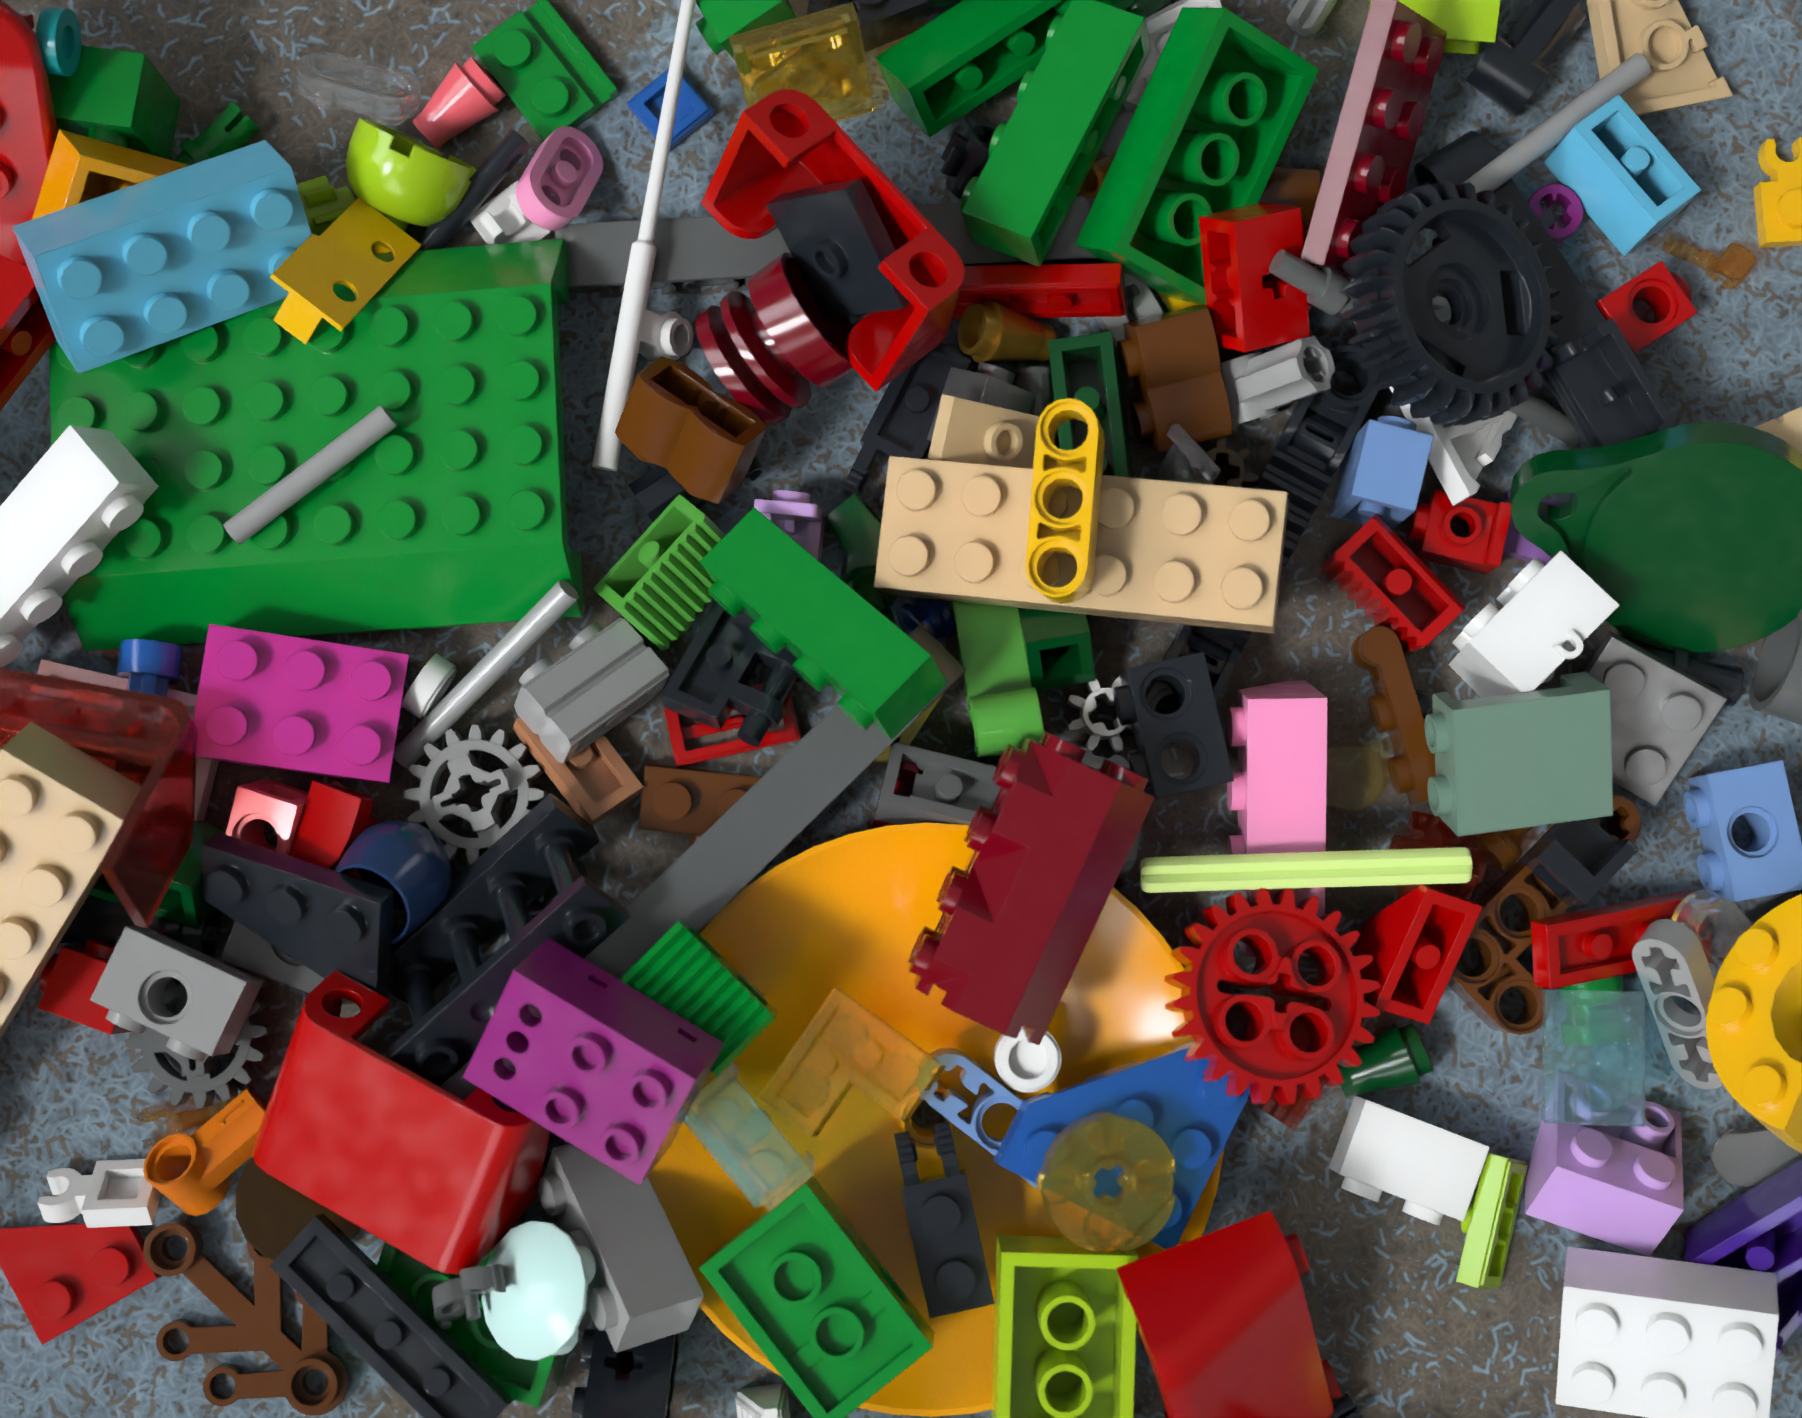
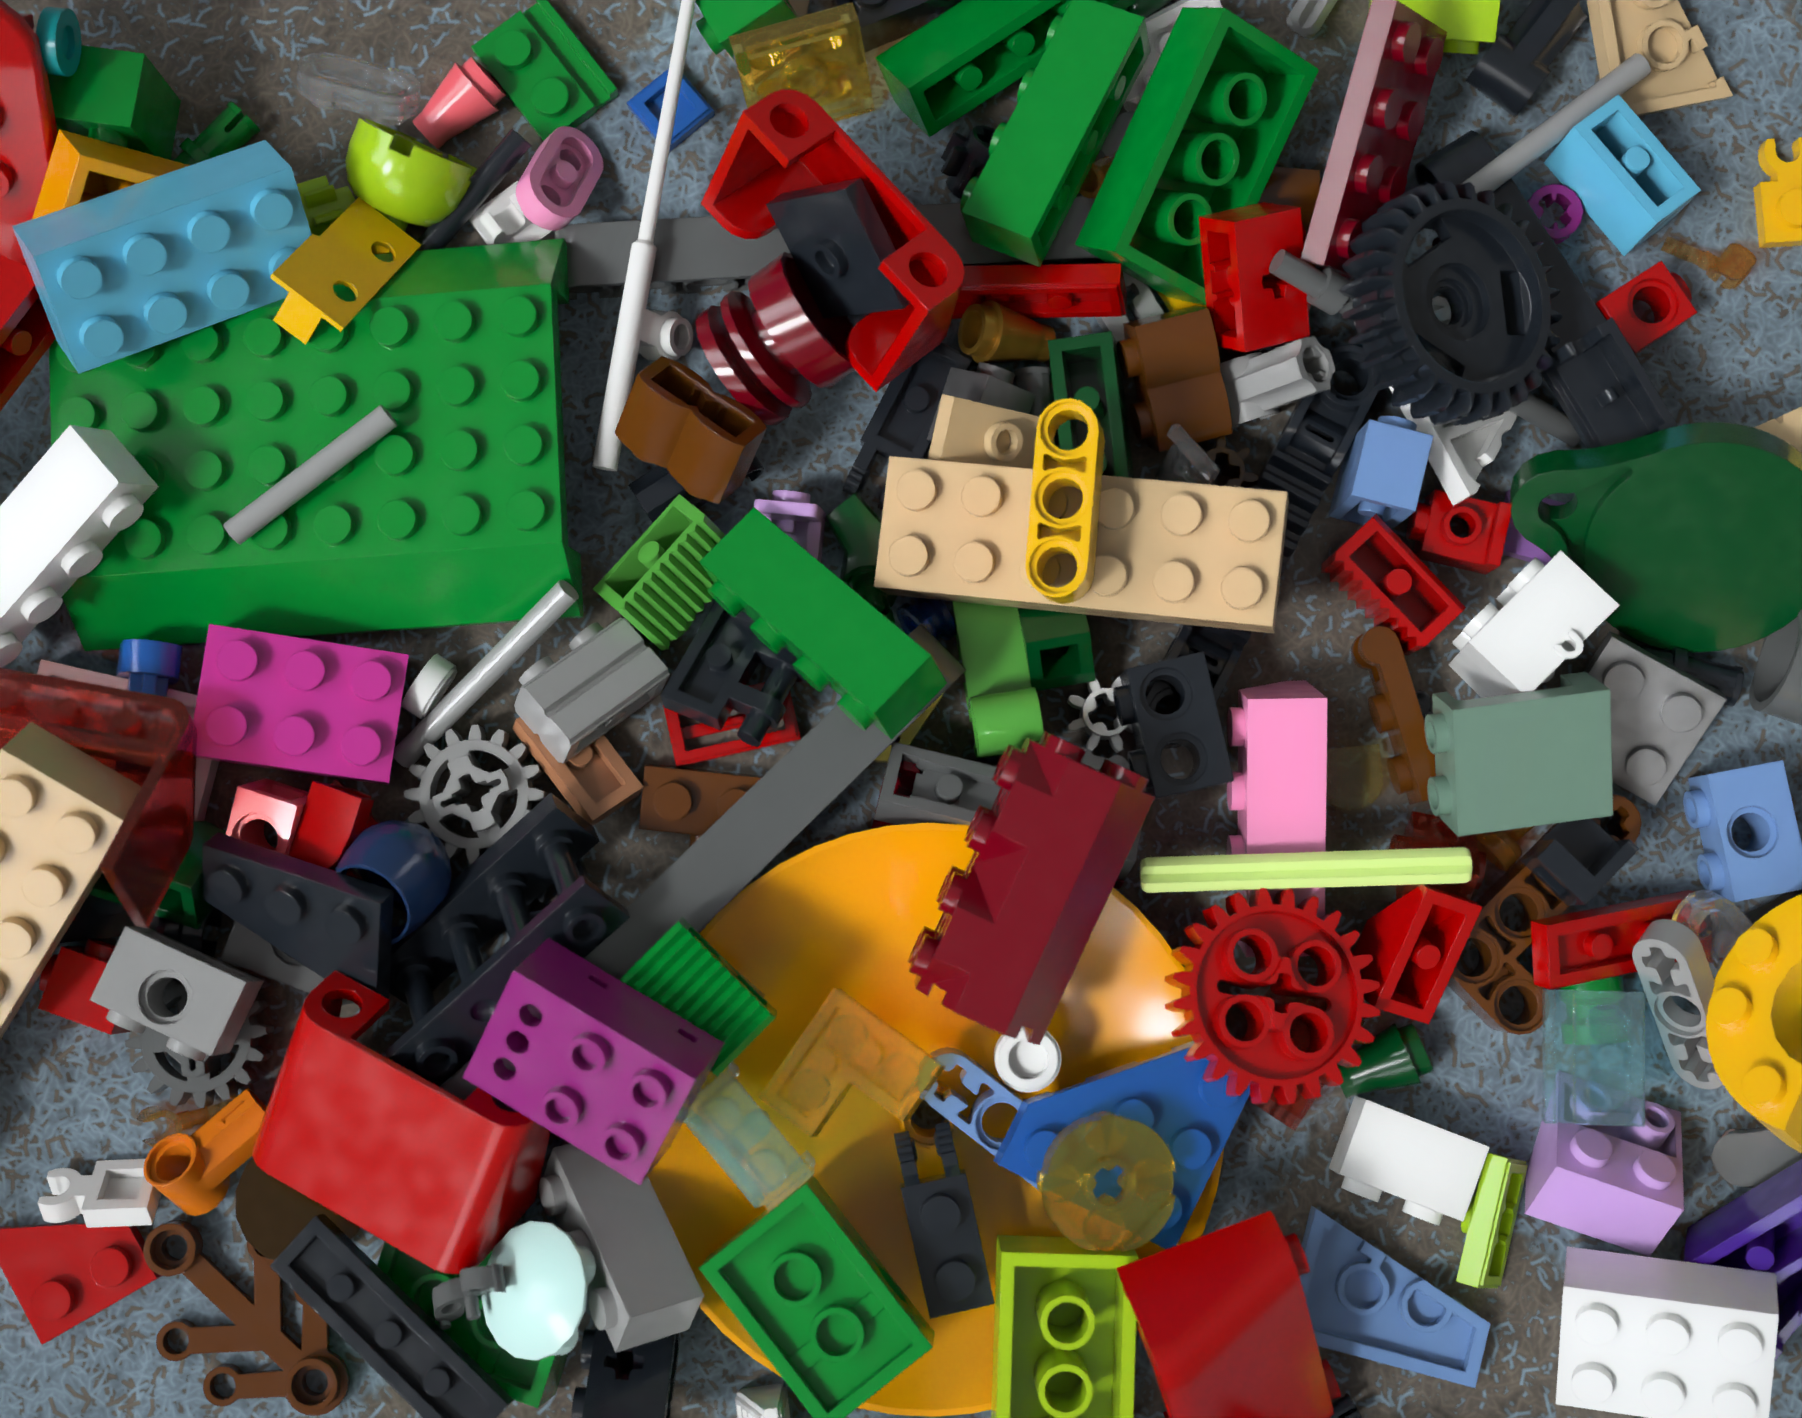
none -> medium blue wing [1300,1205,1491,1388]

